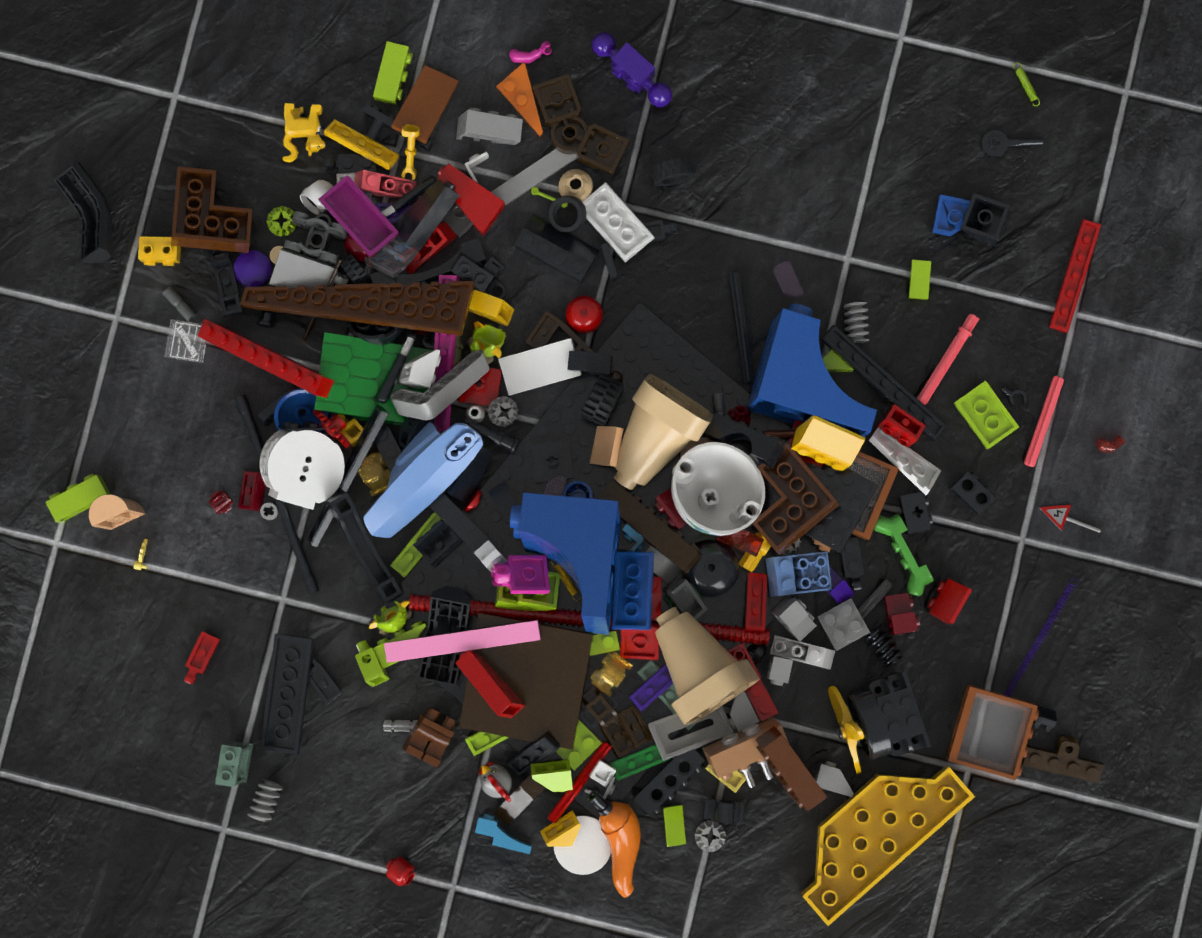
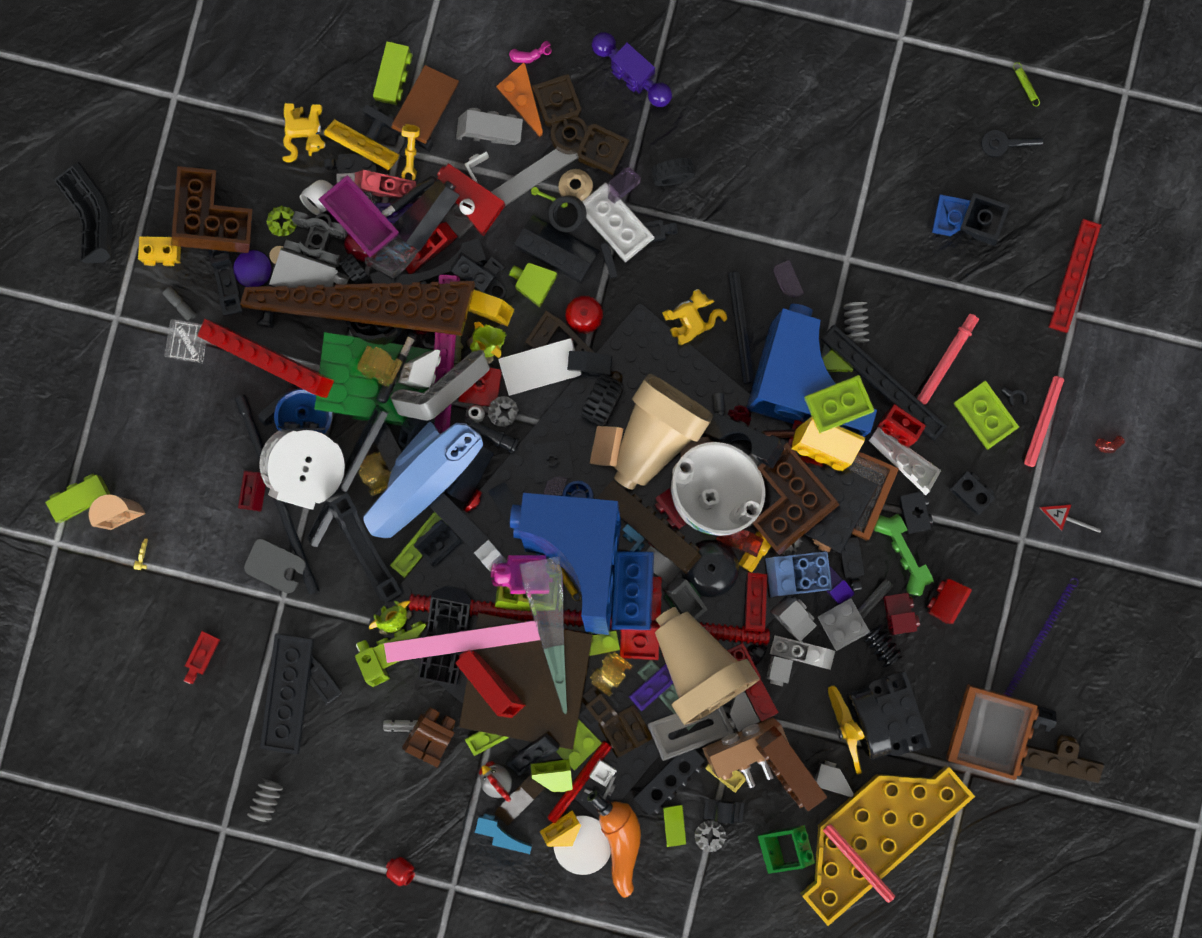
dark red gear [208,490,234,514] -> none
sand green door [215,741,253,787] -> none
light grey bush [260,503,279,520] -> none
dark brown piece [302,259,342,341] -> none
red gear [312,410,350,449] -> none
yellow brick [338,414,363,448] -> none
green tile [610,744,671,781] -> none
lime tile [908,260,931,300] -> none
none -> dark grey piece [244,539,306,593]
none -> clear yellow brick [357,346,402,387]
none -> white hinge [459,199,475,215]
none -> lime torso [509,263,557,307]
none -> clear plate [519,557,567,714]
none -> clear purple piece [608,167,641,204]
none -> yellow animal [662,289,727,345]
none -> green window [758,825,815,874]
none -> lime tile [804,375,874,434]
none -> coral axle [823,824,895,903]

